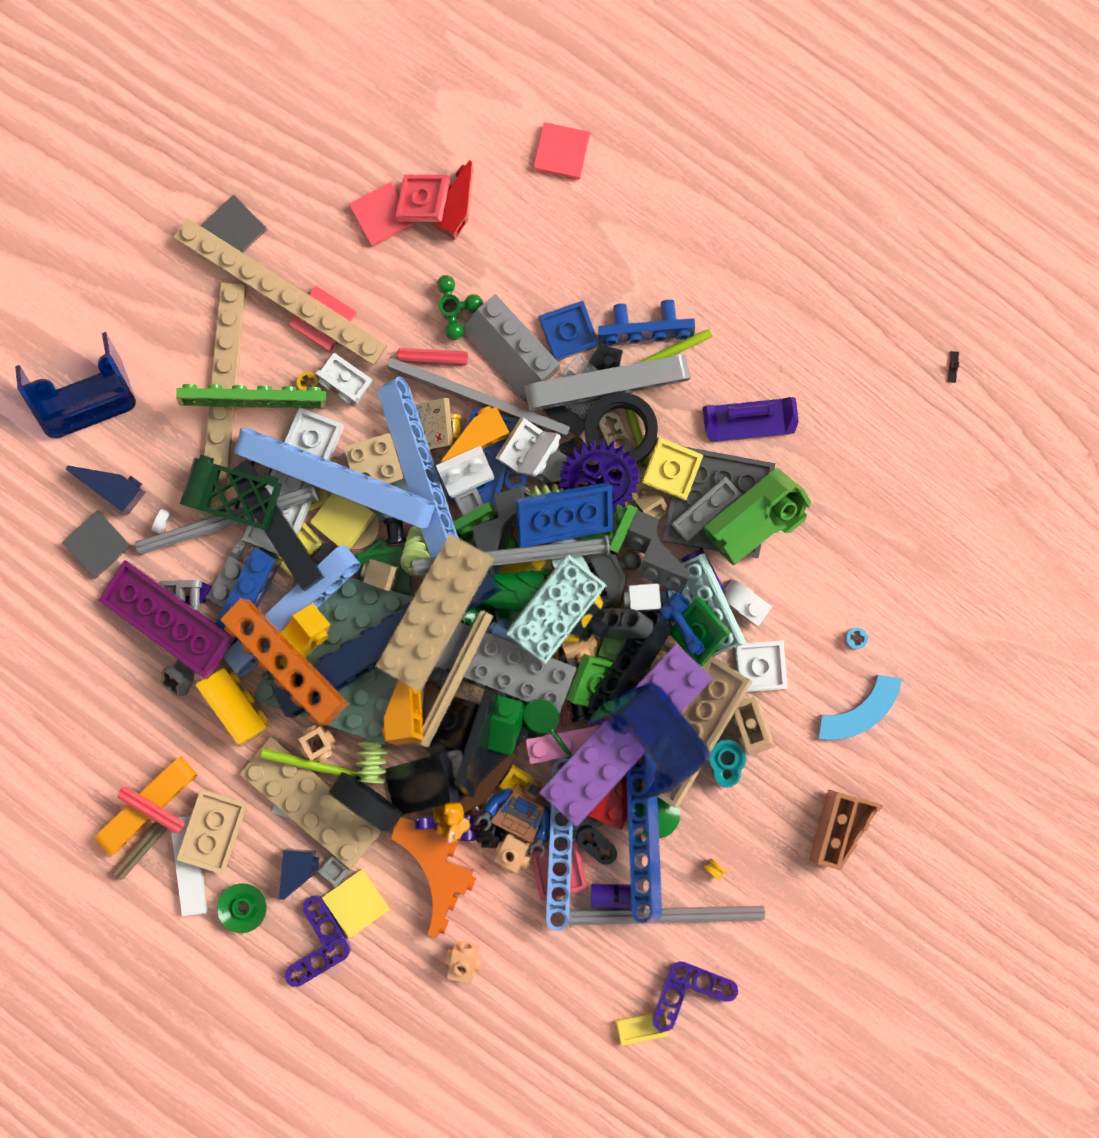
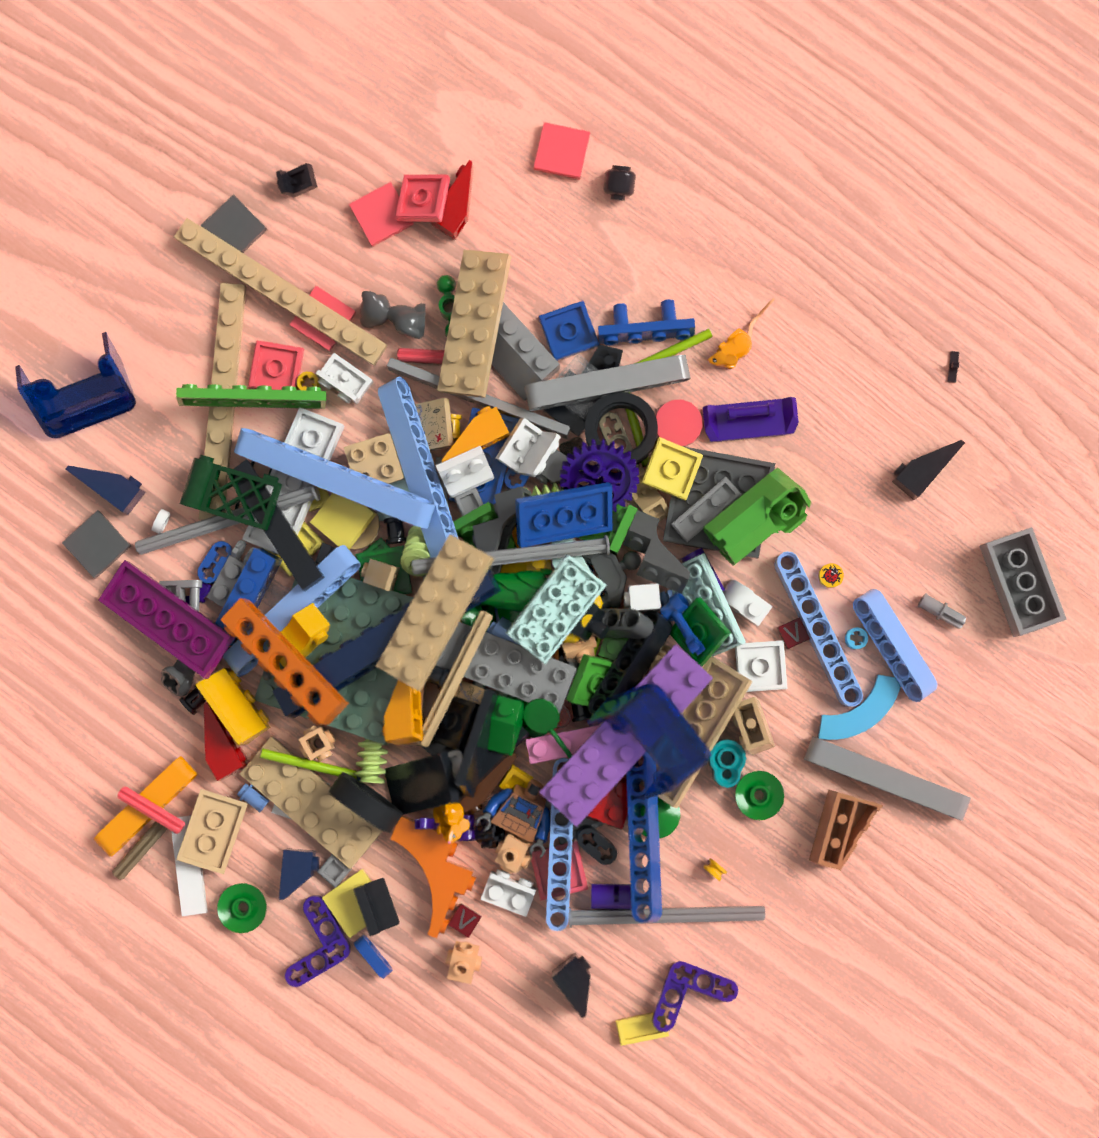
none -> black bush [179,684,206,715]
none -> blue beam [197,541,233,584]
none -> red slope [204,702,247,781]
none -> medium blue pin [237,784,270,813]
none -> coral tile [248,340,304,390]
none -> black bracket [276,163,318,197]
none -> black panel [353,878,400,936]
none -> blue beam [354,935,393,979]
none -> dark grey animal [360,291,426,340]
none -> tan plate [437,249,512,398]
none -> dark red tile [448,903,482,938]
none -> white bracket [480,869,537,917]
none -> black slope [552,953,591,1019]
none -> black head [603,165,636,201]
none -> coral tile [656,399,702,447]
none -> light orange animal [707,298,775,369]
none -> green dish [735,771,784,820]
none -> light blue beam [774,551,863,707]
none -> dark red tile [777,617,810,650]
none -> light grey beam [804,736,971,821]
none -> tile [818,563,844,588]
none -> light blue beam [853,589,937,702]
none -> black slope [892,440,965,500]
none -> light grey axle [918,593,966,629]
none -> light grey brick [979,527,1067,637]

